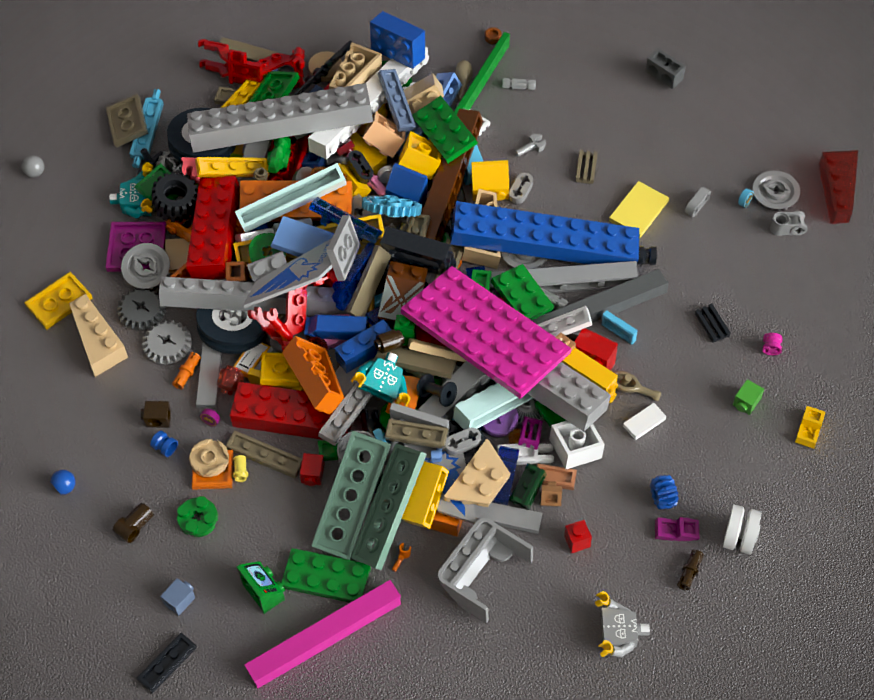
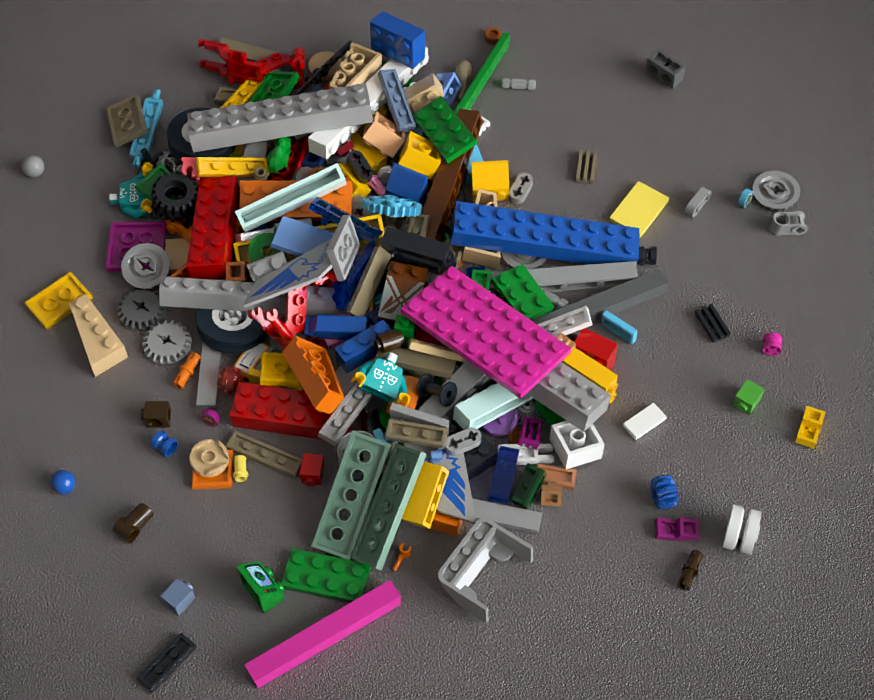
green plate [177,496,218,537] -> none
green tile [318,440,338,461] -> none
tan wing [443,439,510,507] -> none
light grey bar [515,134,546,157] -> none
red brick [564,520,592,554] -> none
light grey torso [595,591,650,658] -> none
dark tan piece [614,371,661,401] -> none
clear red wedge [819,150,858,224] -> none

